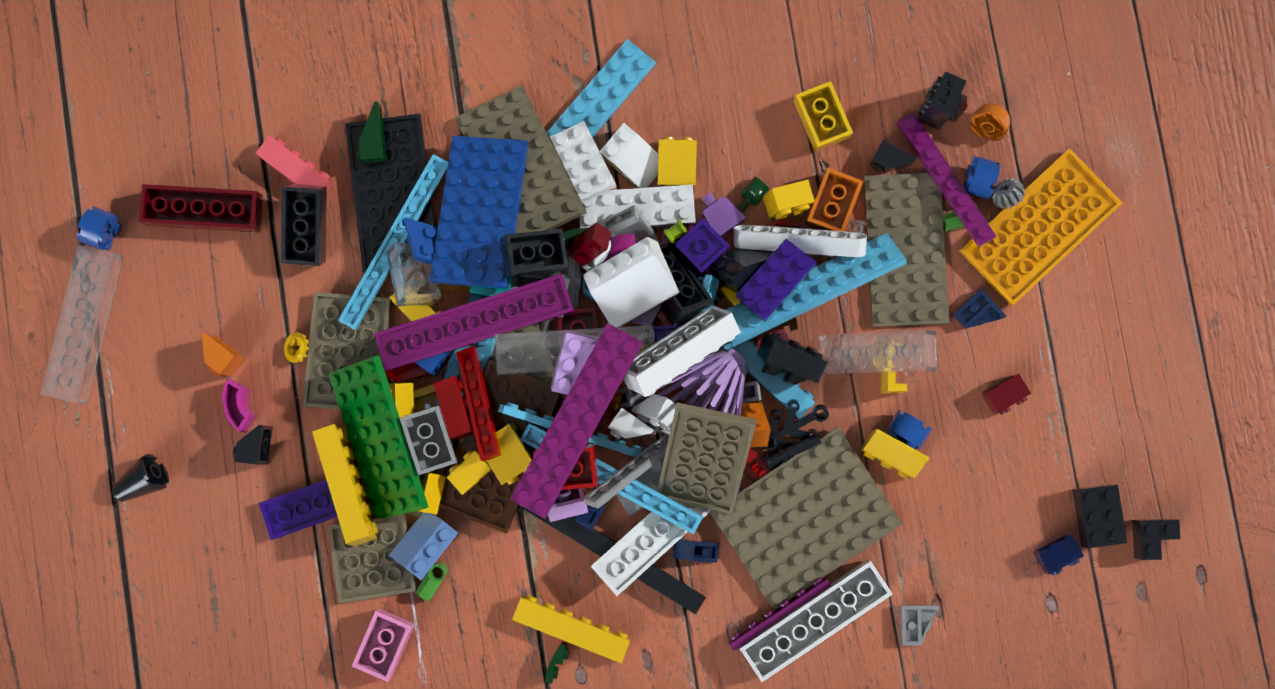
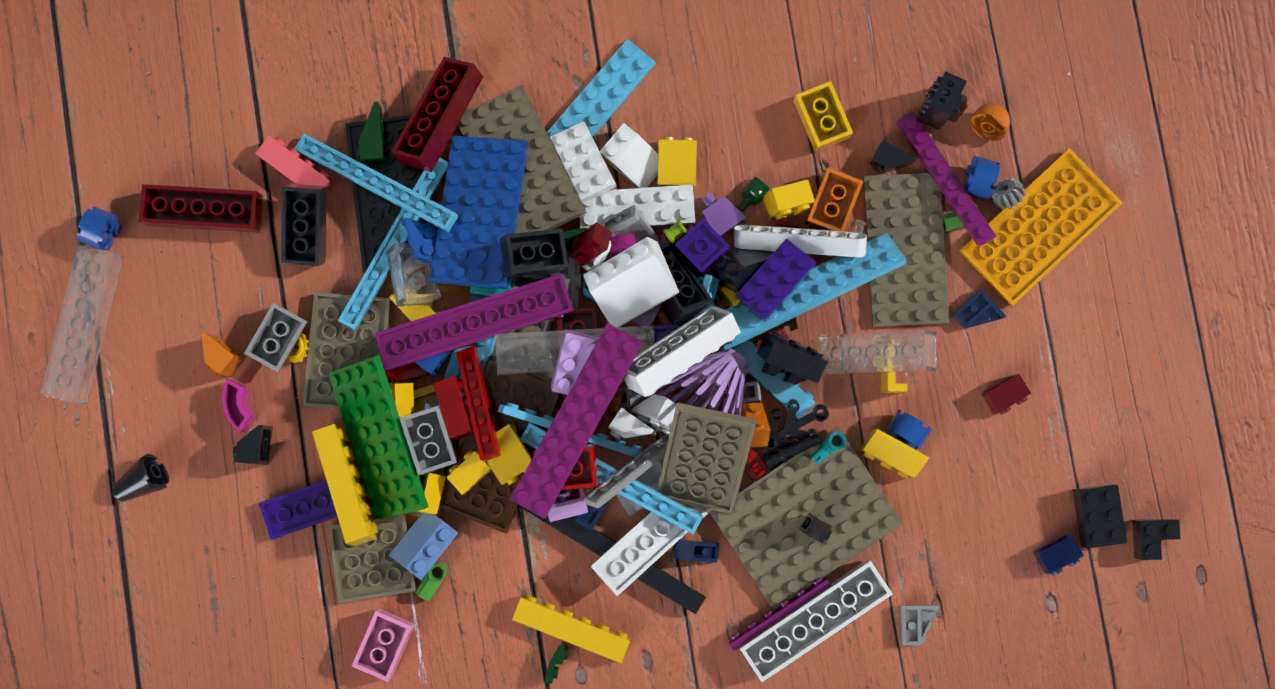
none -> light grey slope [244,303,307,372]
none -> medium azure plate [294,134,458,232]
none -> dark red brick [391,57,484,172]
none -> black slope [799,513,832,543]
none -> teal pin [810,432,846,465]

